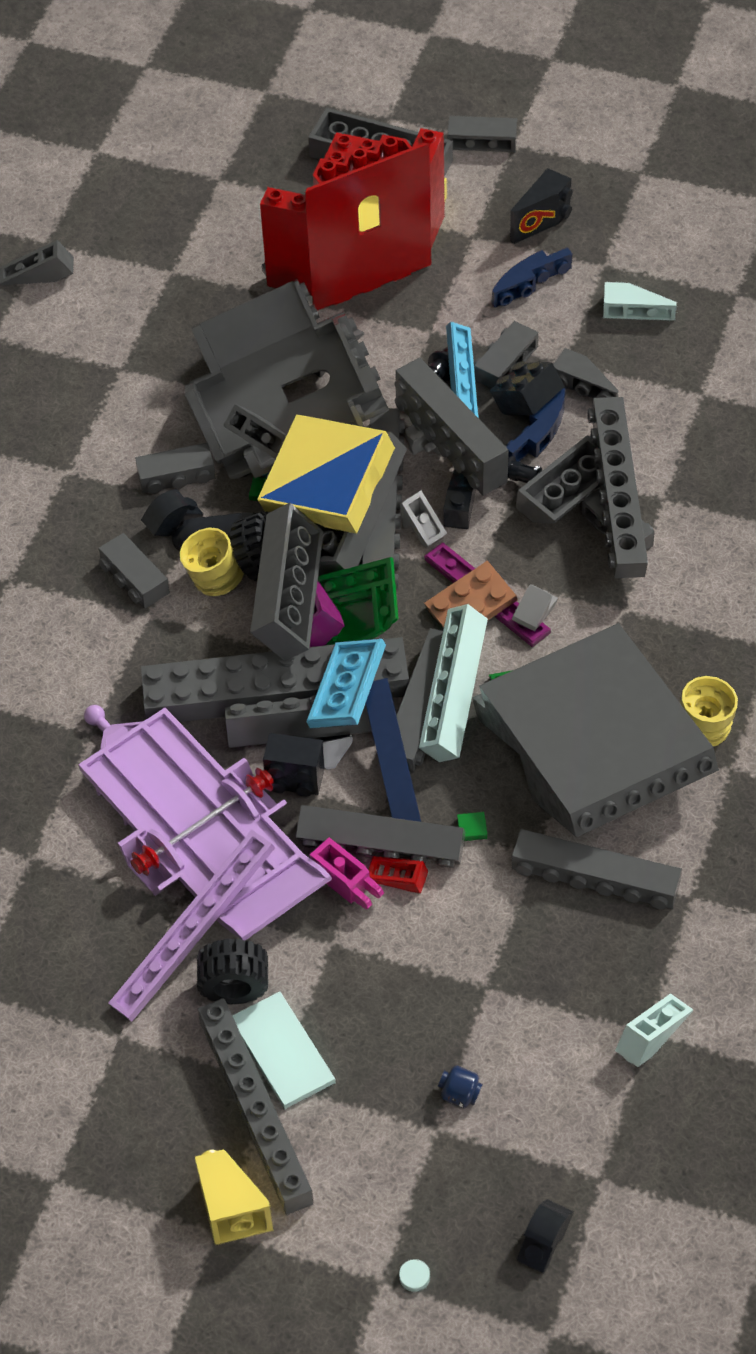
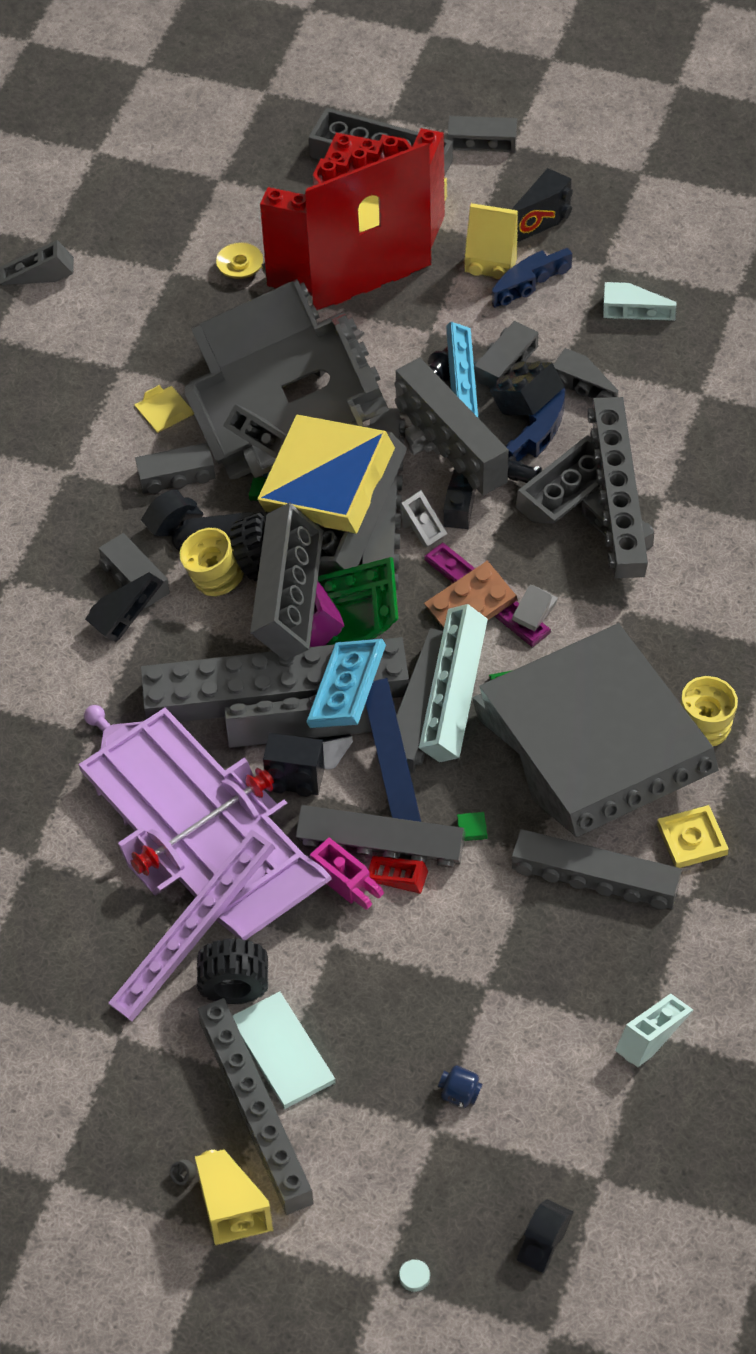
none -> black slope [85,572,164,642]
none -> light yellow piece [135,385,194,433]
none -> dark grey hinge [170,1160,196,1185]
none -> light yellow dish [216,243,263,279]
none -> light yellow slope [465,203,518,280]
none -> light yellow plate [657,805,729,868]

